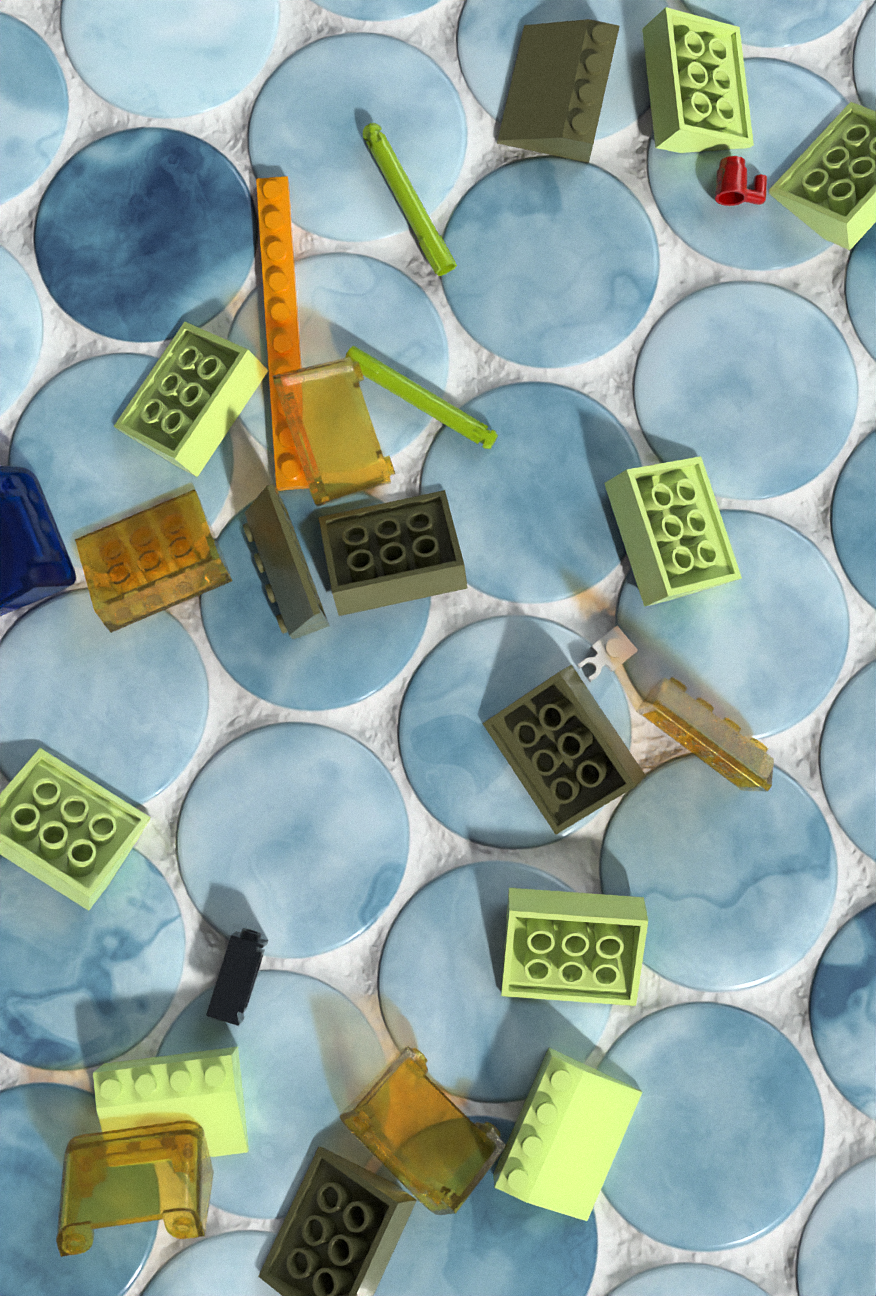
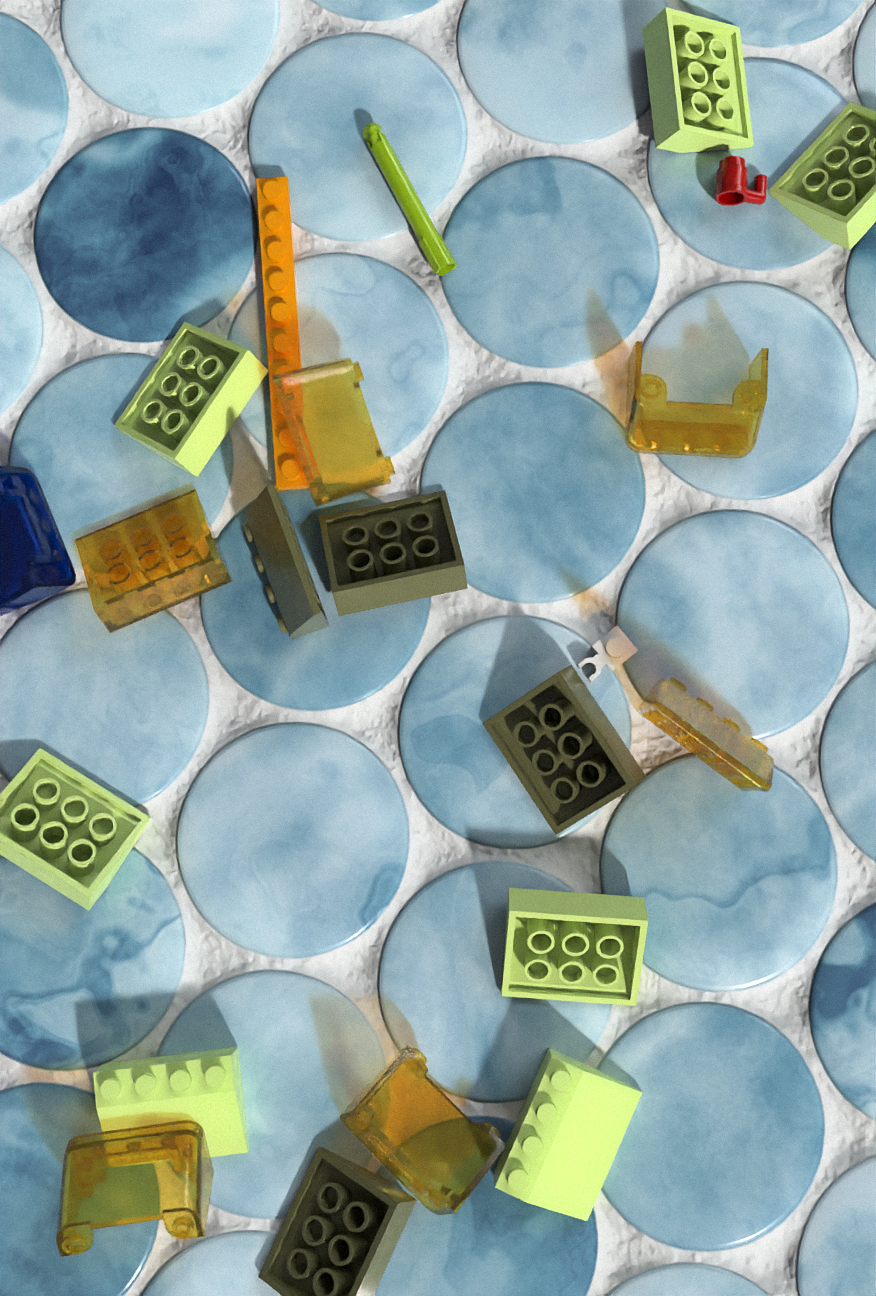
black window [206,928,268,1026] -> none
lime piece [343,345,498,449] -> none
olive slope [497,19,620,163] -> none
yellowish green slope [604,456,742,607] -> none
none -> clear yellow windscreen [625,341,769,458]

